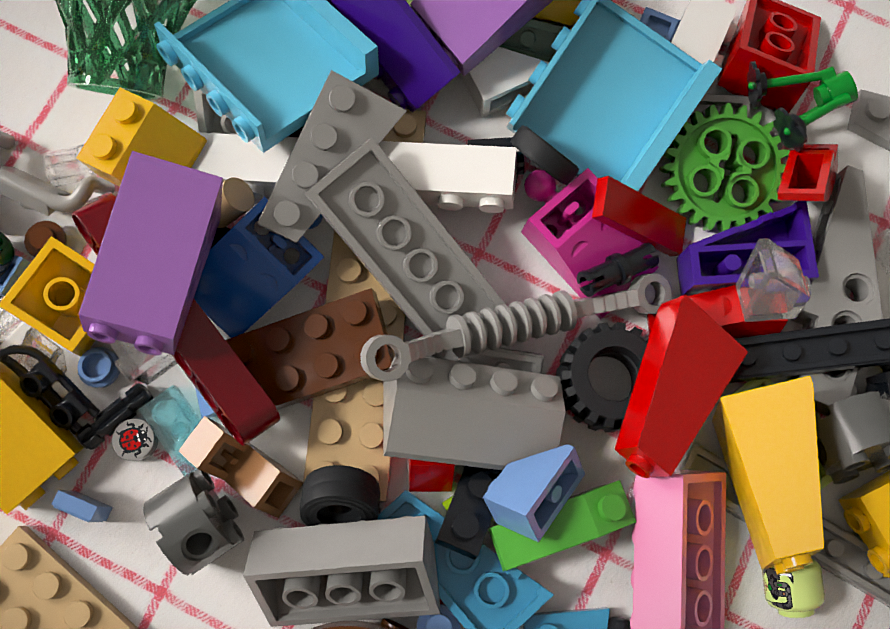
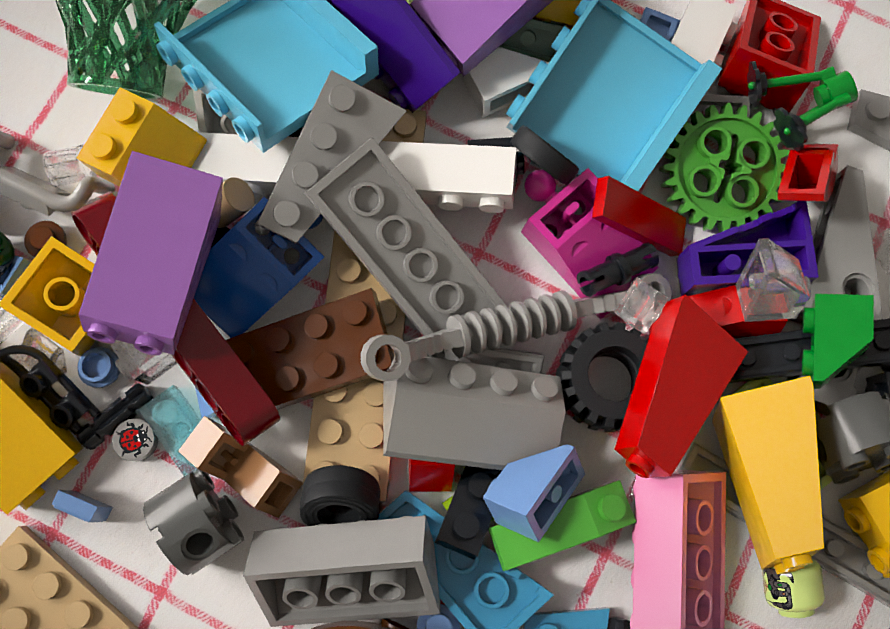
none -> clear plate [614,277,669,334]
none -> green slope [802,294,874,389]

